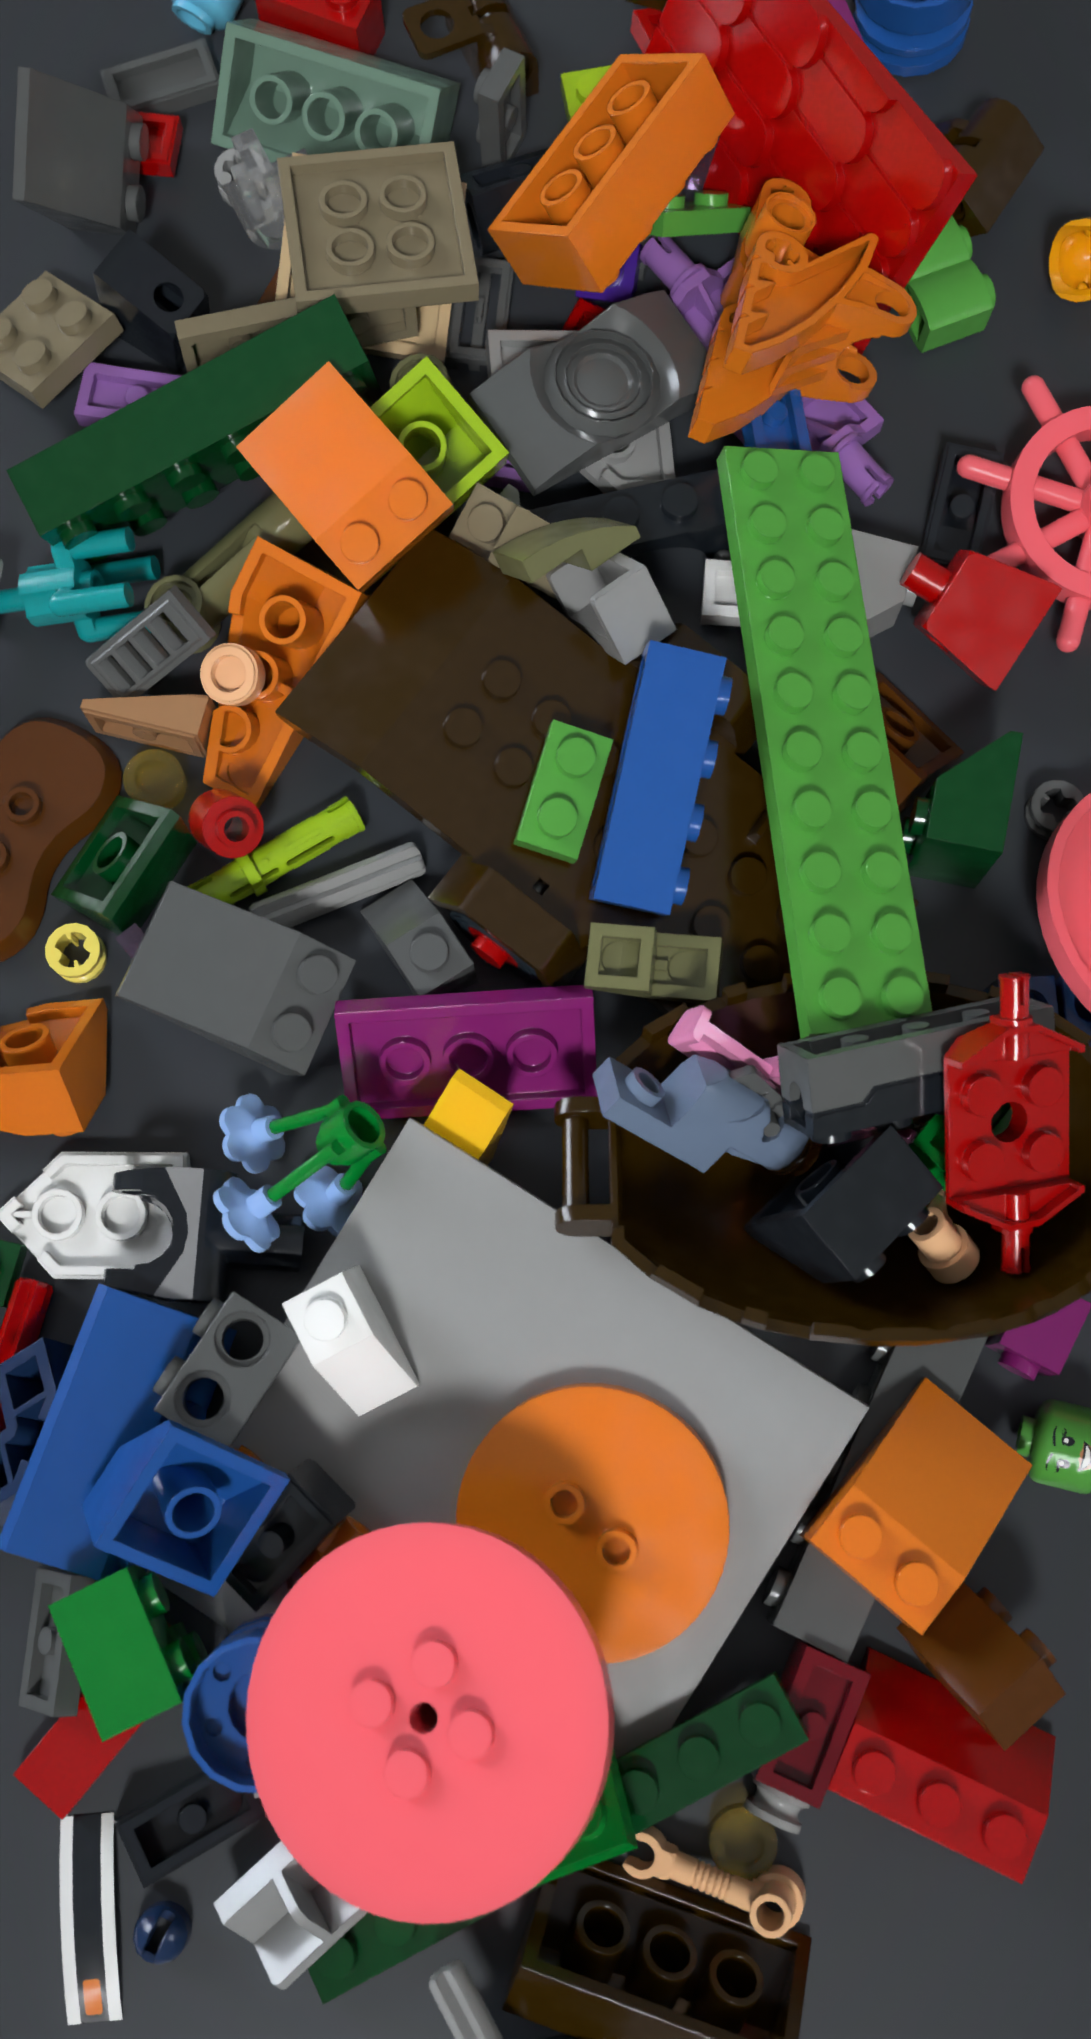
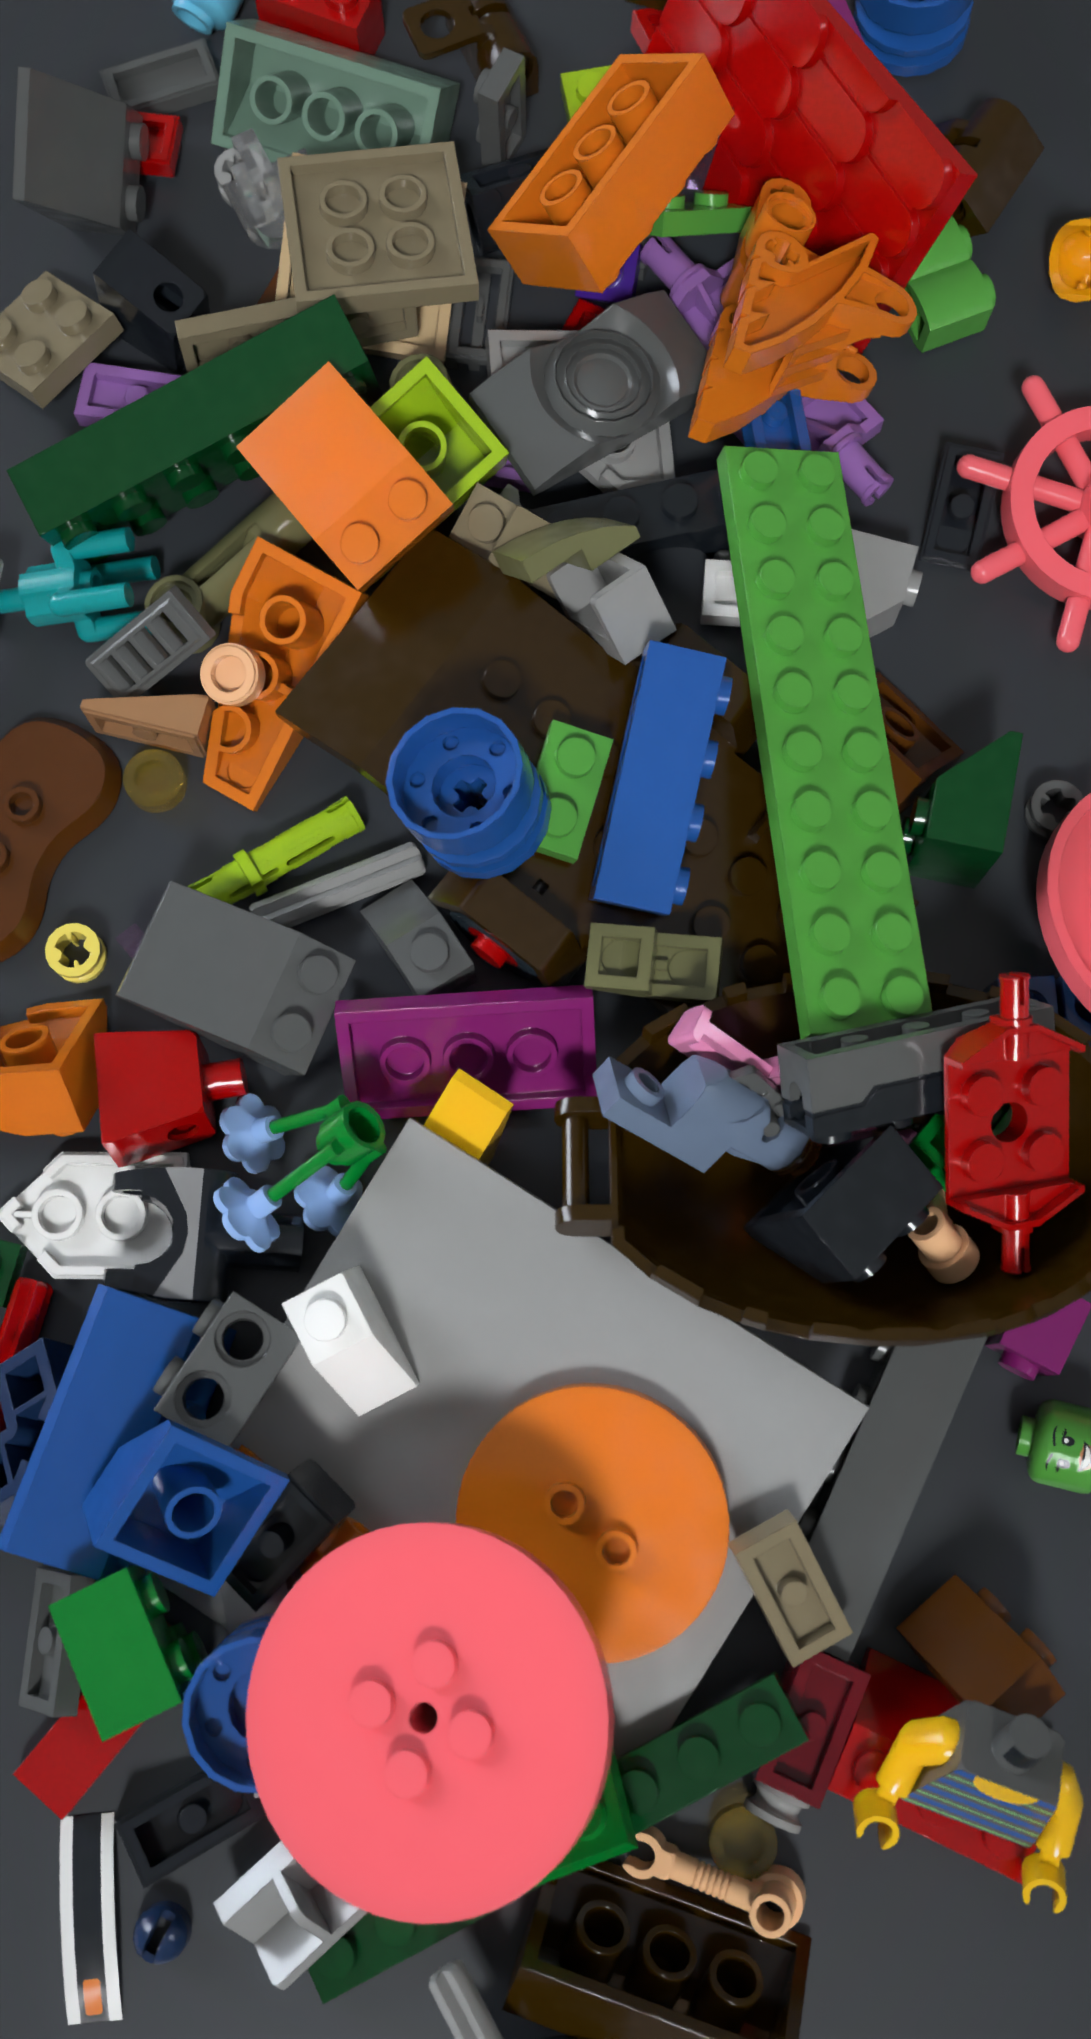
dark green slope [51,795,197,943] -> none
red brick [189,789,264,858] -> none
orange slope [799,1377,1033,1635] -> none
red torso [900,550,1062,691] -> none
none -> red torso [94,1030,248,1167]
none -> blue wheel [386,707,552,879]
none -> dark tan plate [727,1509,853,1668]
none -> torso [853,1701,1083,1914]

